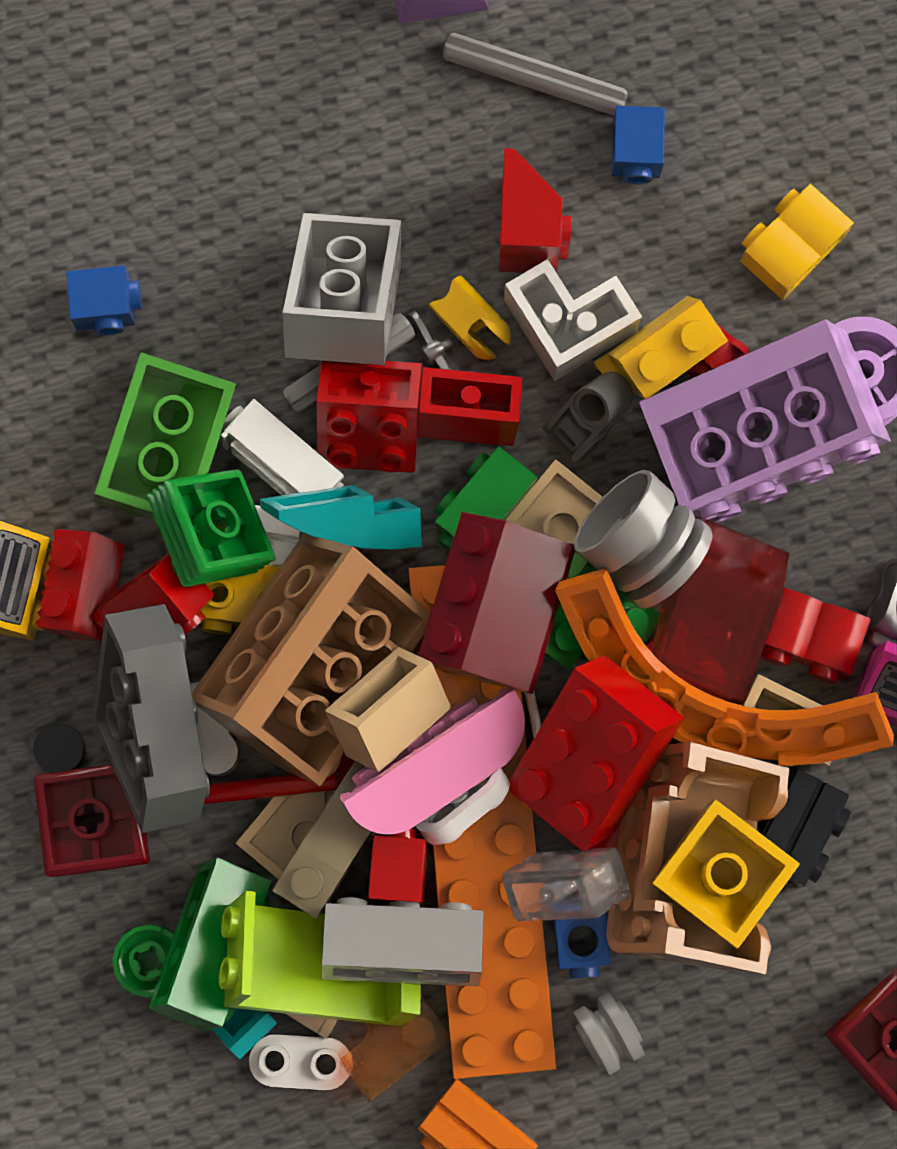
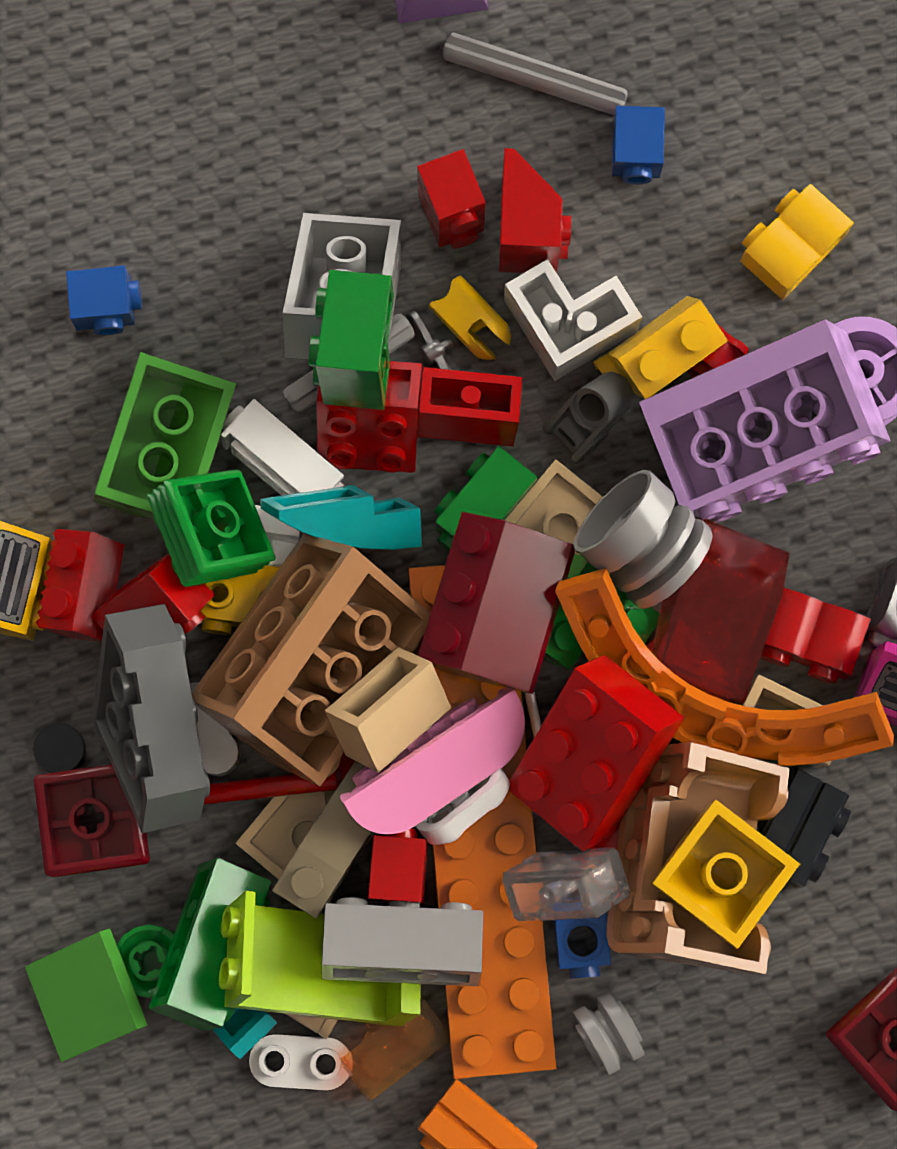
none -> bright green tile [25,929,148,1062]
none -> green brick [308,270,394,410]
none -> red brick [417,148,486,249]

